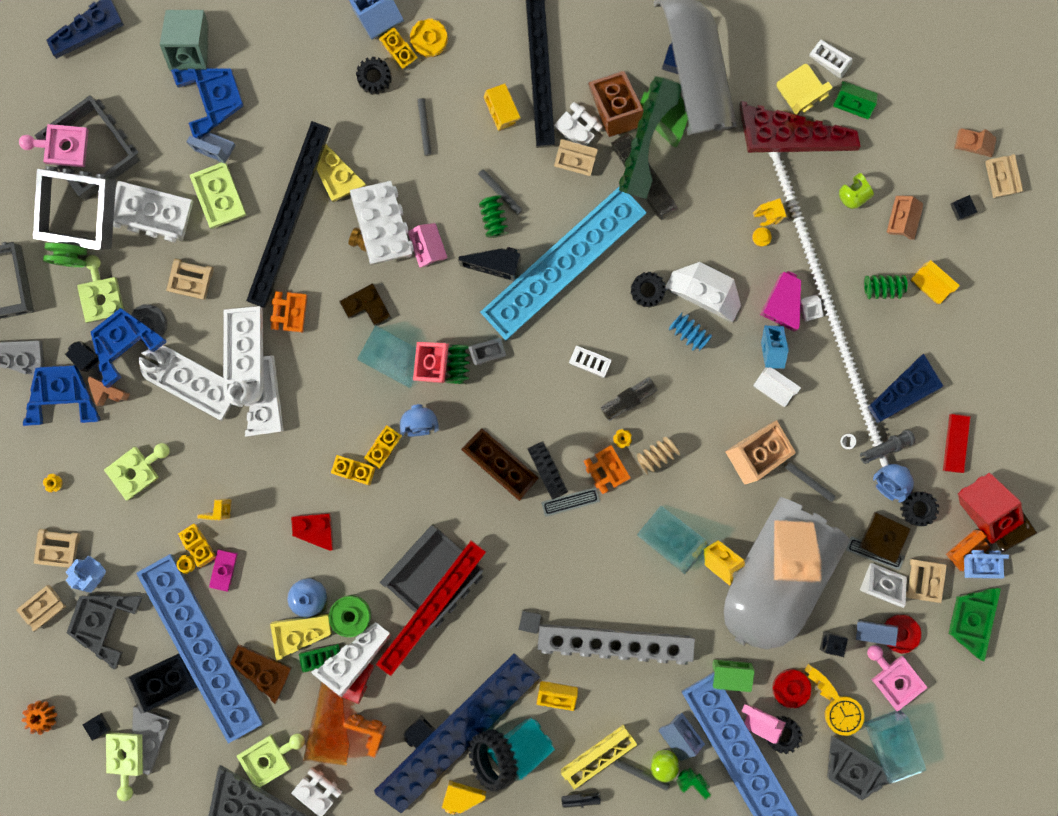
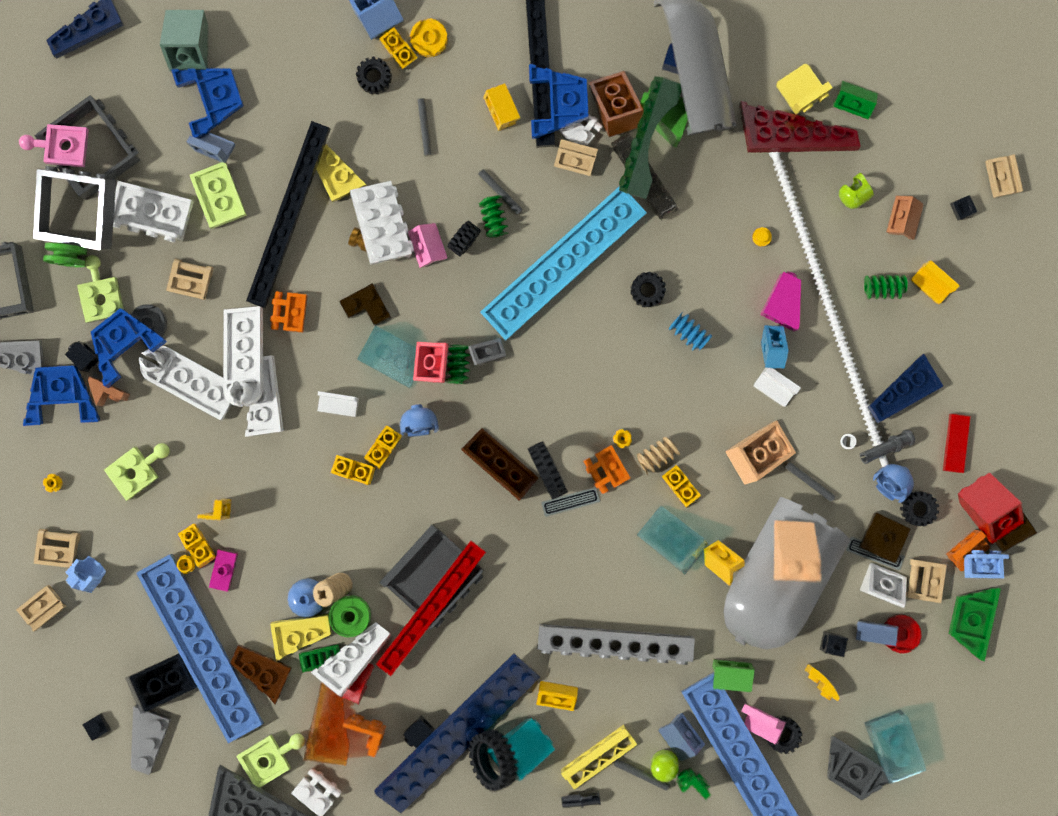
orange gear [21,700,57,735] -> none
dark grey wing [66,595,143,670] -> none
yellowish green plate [106,732,143,801] -> none
red wing [291,513,333,551] -> none
yellow slope [442,780,486,814] -> none
black slope [458,247,521,281] -> none
dark grey tile [518,610,541,634] -> none
white slope [569,346,612,378] -> none
clear smoke piece [601,377,658,421] -> none
white wedge [665,262,741,323] -> none
yellow hinge [753,198,787,227] -> none
red tile [772,669,812,708] -> none
white slope [800,295,823,322] -> none
white slope [809,40,852,79] -> none
yellow tile [825,696,864,736] -> none
bright pink plate [867,645,928,712] -> none
nougat slope [955,128,997,157] -> none
none -> tan piece [313,573,353,607]
none -> white panel [317,391,359,417]
none -> black tyre [447,220,481,257]
none -> blue wing [529,64,589,139]
none -> yellow slope [662,464,701,508]

